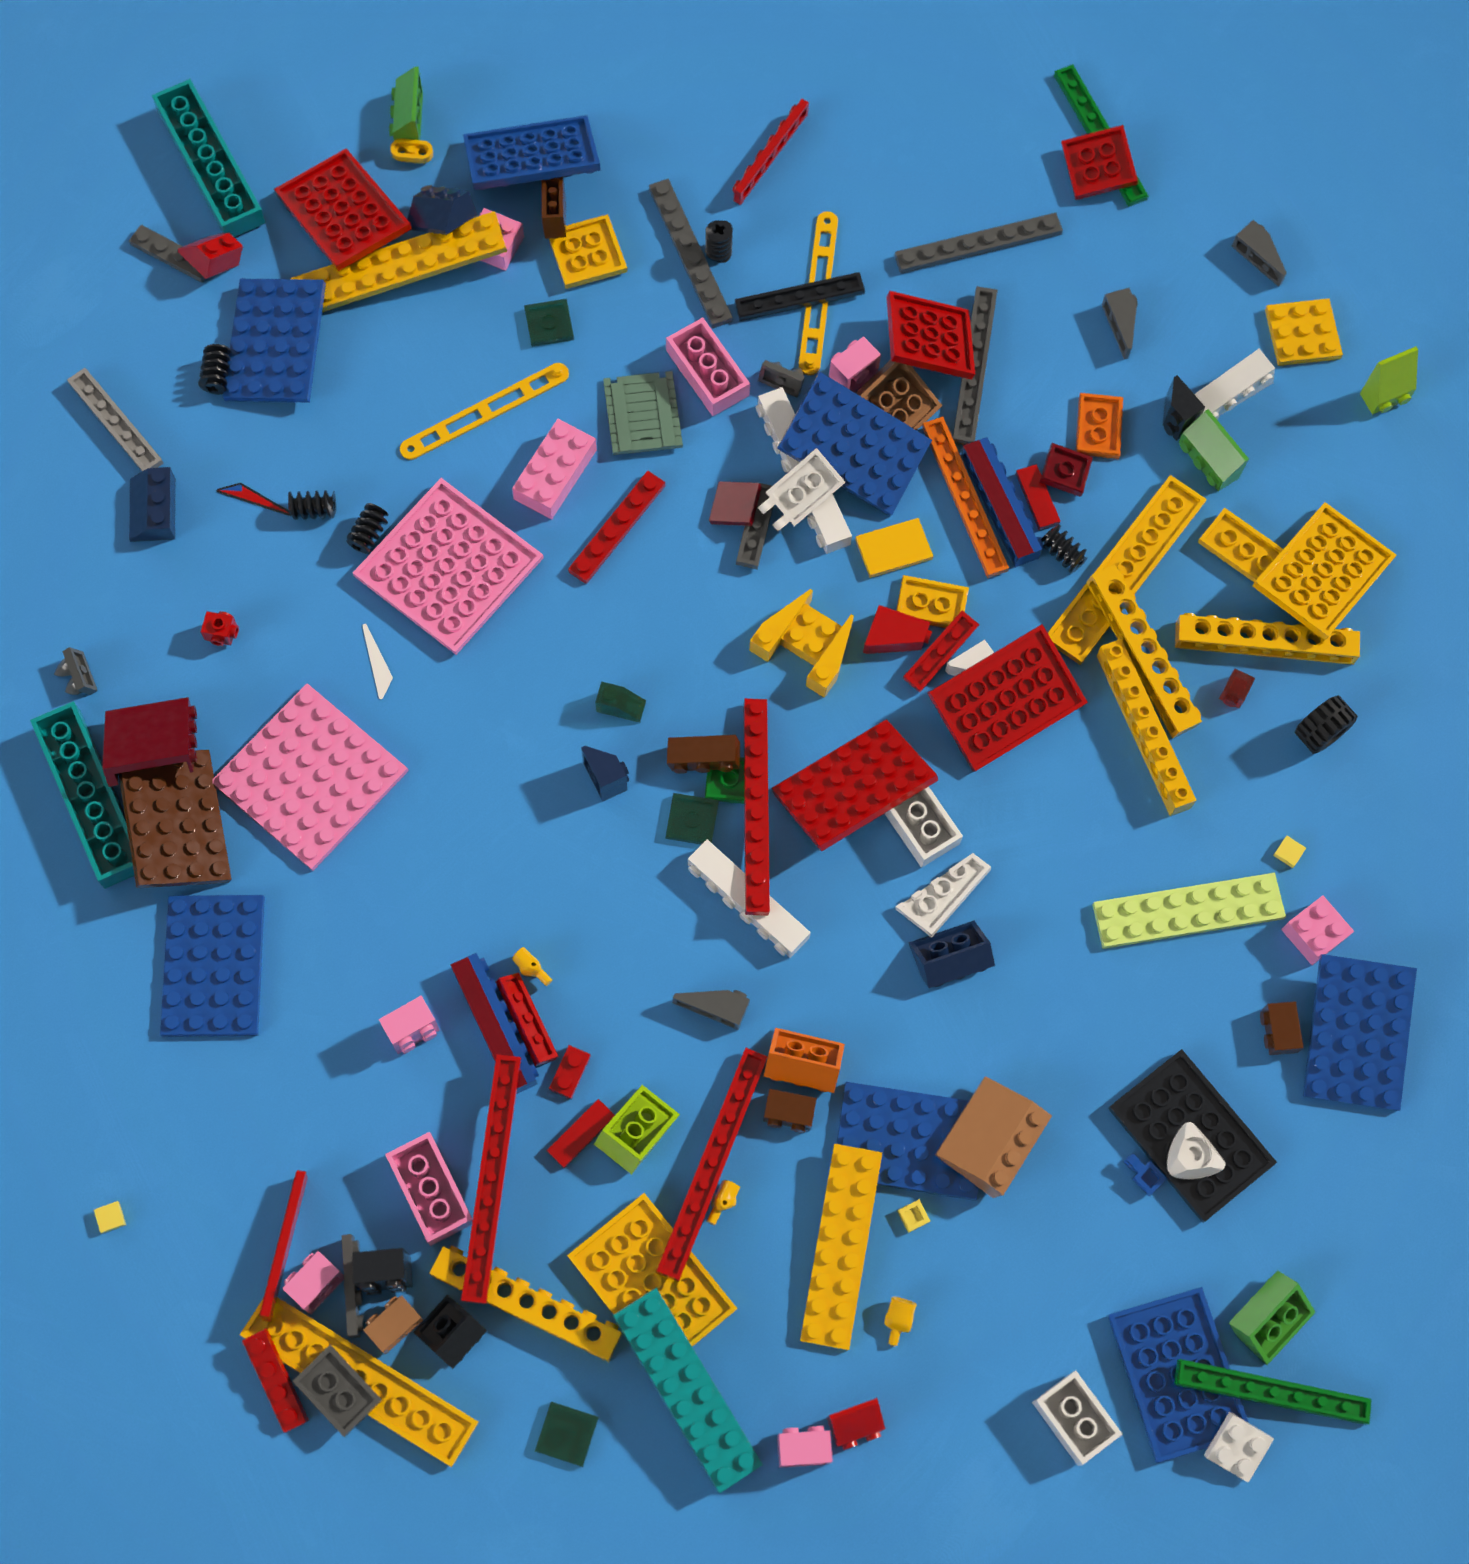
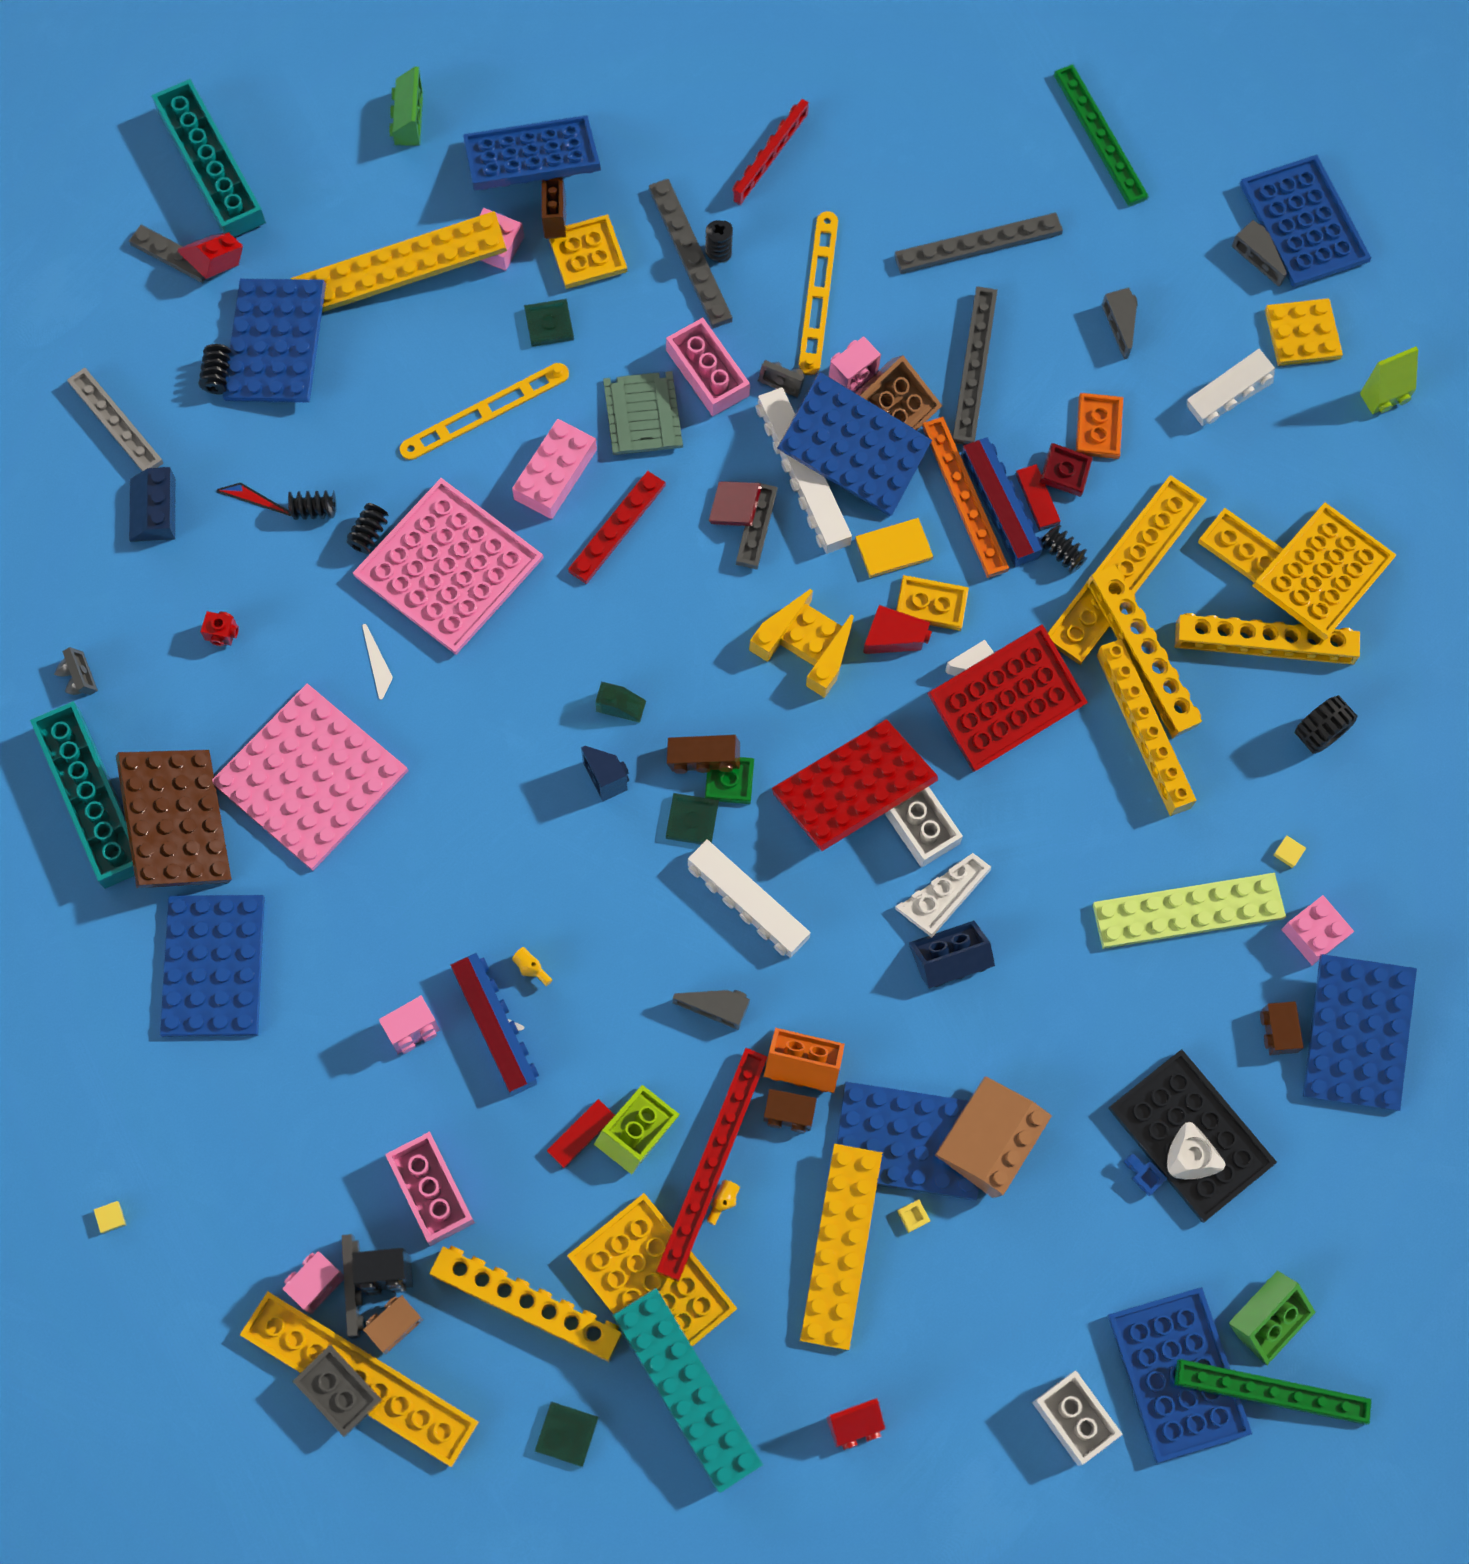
dark red panel [102,697,197,787] -> none
red plate [242,1328,309,1433] -> none
red tile [259,1170,308,1322] -> none
red plate [274,148,412,271] -> none
yellow plate [390,139,433,164] -> none
dark blue slope [407,185,477,235] -> none
black slope [413,1295,487,1369] -> none
red plate [461,1054,521,1304] -> none
red plate [496,972,559,1066] -> none
red plate [549,1045,591,1099] -> none
black tile [735,272,865,321] -> none
red plate [743,698,770,916] -> none
white tile [758,448,845,531] -> none
bright pink brick [777,1426,832,1468] -> none
yellow piece [884,1296,917,1346] -> none
red plate [886,291,975,380] -> none
red plate [903,610,979,693] -> none
red plate [1061,125,1138,200] -> none
black slope [1163,375,1205,441] -> none
bright green slope [1179,409,1249,492] -> none
white plate [1204,1412,1274,1483] -> none
clear red brick [1219,668,1255,708] -> none
none -> blue plate [1240,155,1371,288]

